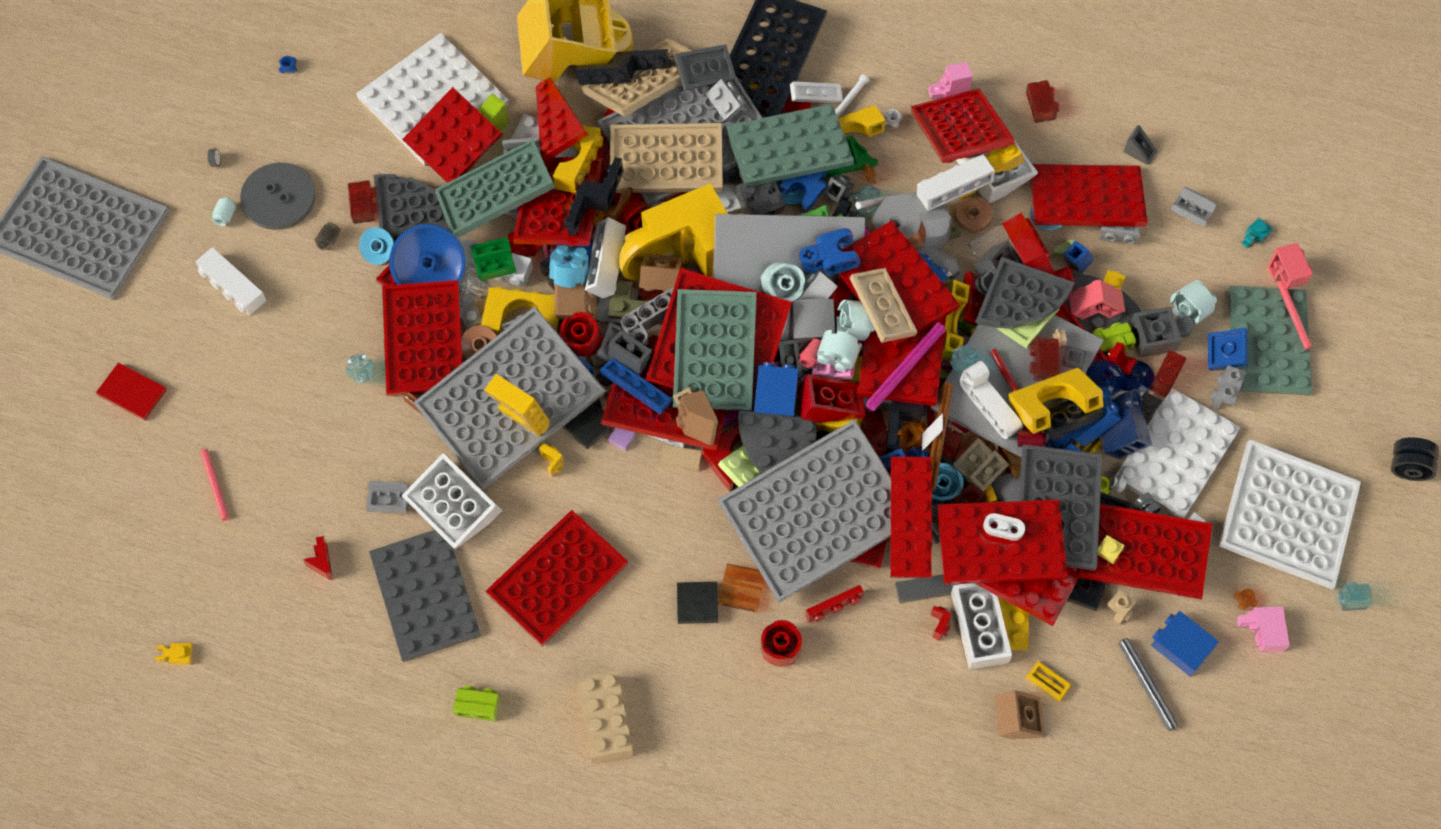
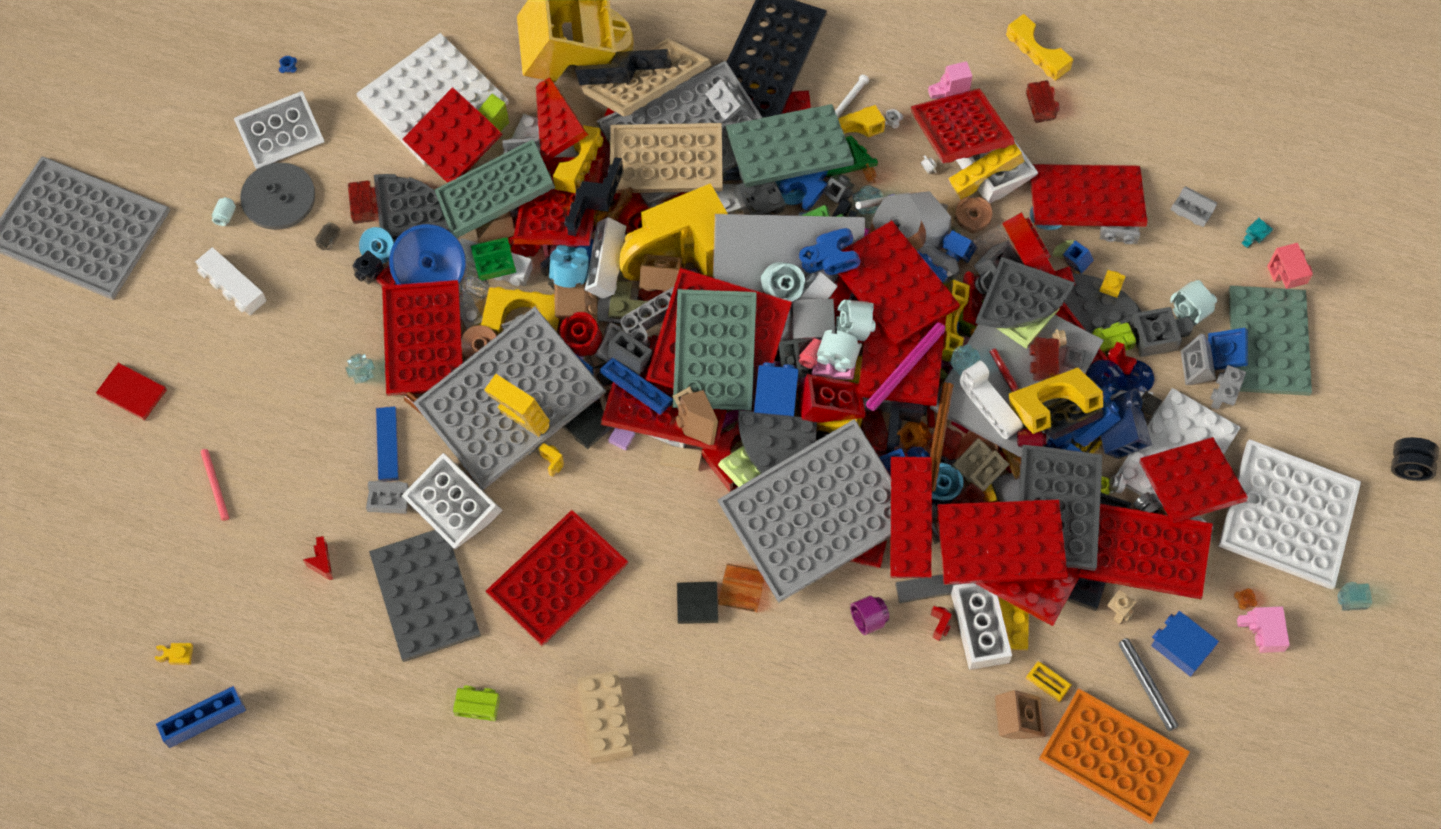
dark grey tile [208,148,221,167] -> none
dark grey plate [674,44,736,91] -> none
red brick [761,620,802,667] -> none
white plate [790,82,843,103] -> none
red plate [805,585,864,623] -> none
tan tile [850,268,917,343] -> none
white brick [917,154,995,211] -> none
white sticker [922,413,943,451] -> none
white plate [983,514,1025,541] -> none
coral brick [1069,280,1125,319] -> none
light yellow plate [1097,536,1125,564] -> none
dark grey slope [1124,125,1157,164] -> none
clear red brick [1149,350,1187,397] -> none
coral bar [1277,281,1312,350] -> none
none -> blue brick [156,686,247,748]
none -> white slope [234,91,324,169]
none -> black brick [352,250,384,285]
none -> blue tile [376,406,399,482]
none -> medium nougat slope [475,211,515,243]
none -> magenta piece [850,595,890,635]
none -> white plate [921,155,937,174]
none -> blue brick [943,231,977,263]
none -> yellow arch [1006,14,1073,81]
none -> orange plate [1039,688,1190,824]
none -> red plate [1139,437,1248,523]
none -> light grey slope [1181,334,1216,385]

